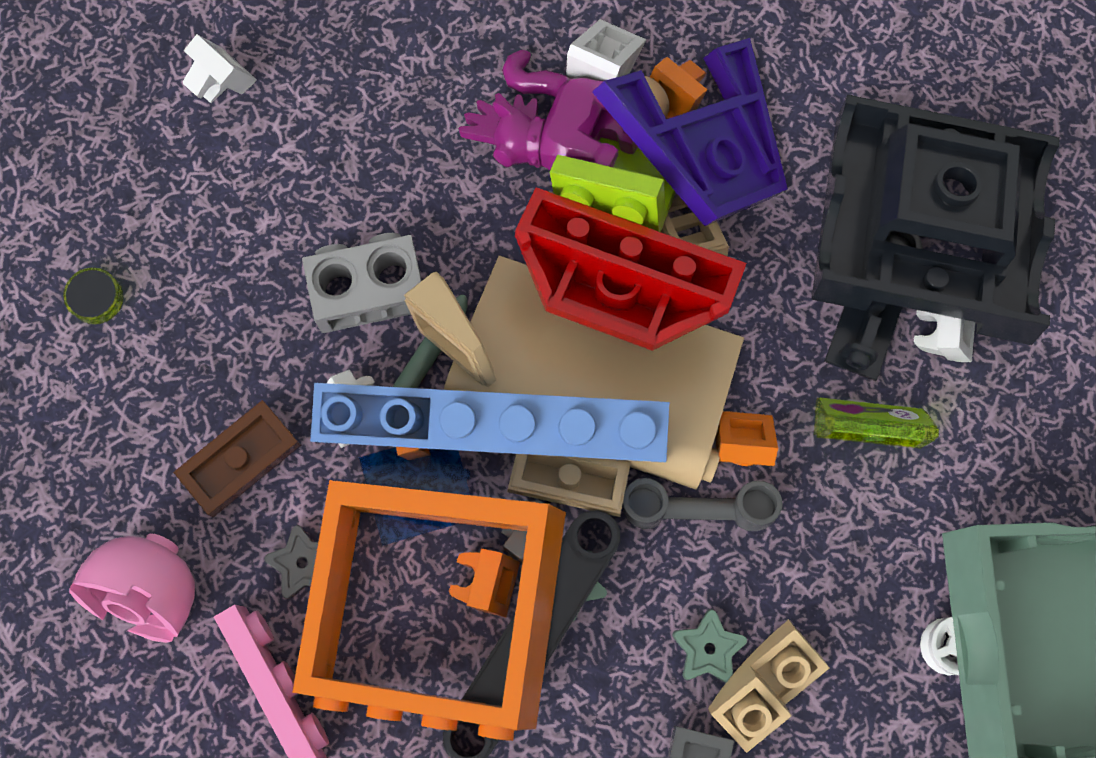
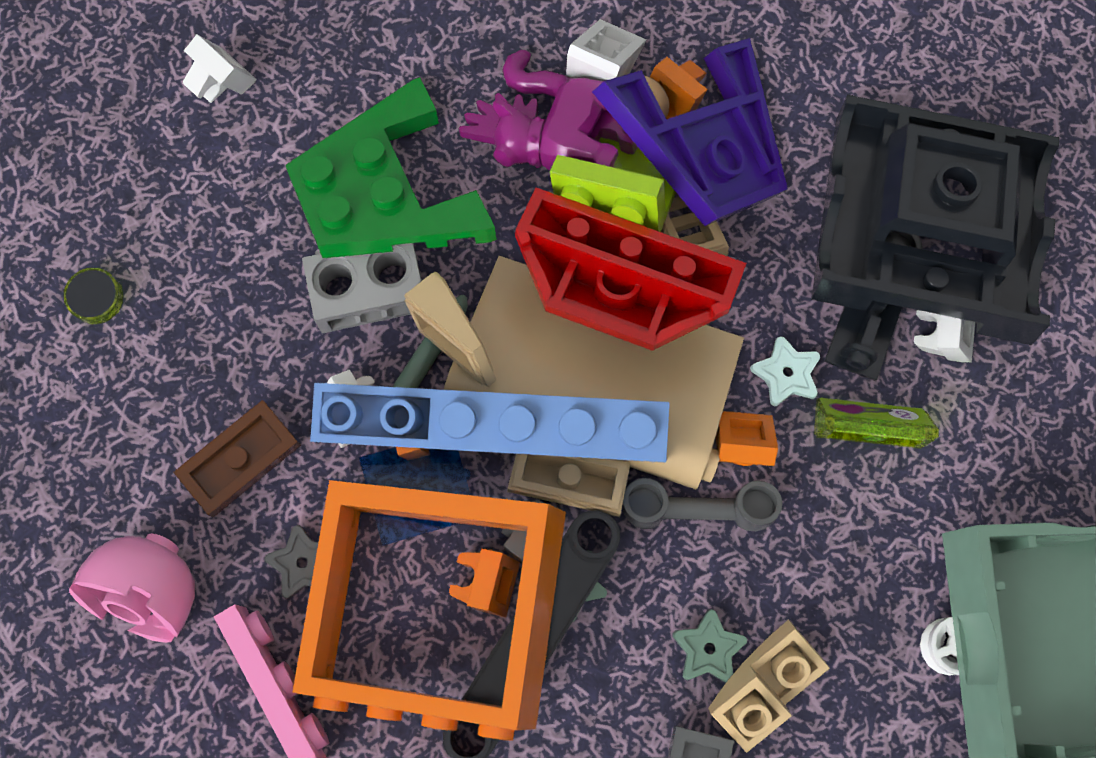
none -> green wing [285,77,497,258]
none -> light aqua plate [750,337,820,406]

